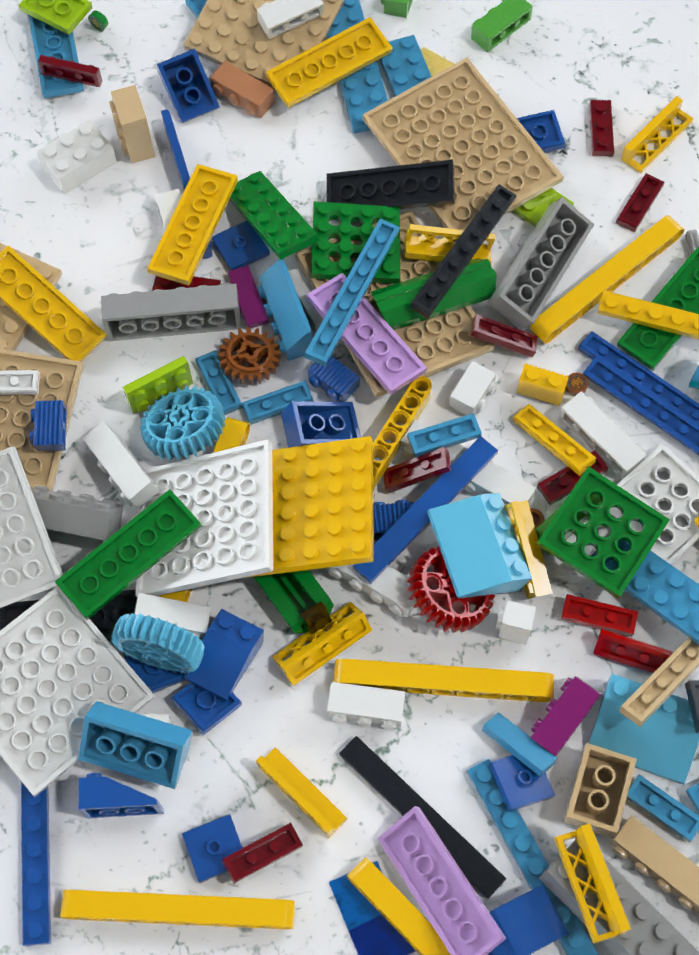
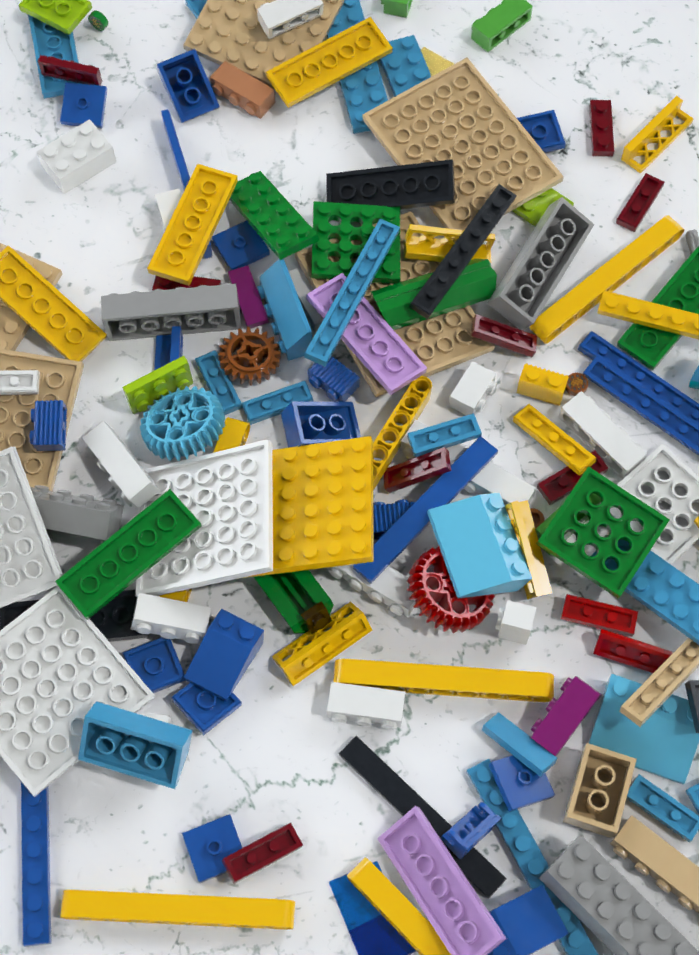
blue slope [78,773,164,819] -> none
tan brick [109,85,155,164] -> none
medium azure gear [111,613,205,673] -> none
yellow fence [256,747,347,838] -> none
yellow fence [554,823,631,944] -> none
none -> blue plate [60,82,108,128]
none -> blue panel [154,326,183,370]
none -> blue hinge [440,802,501,859]

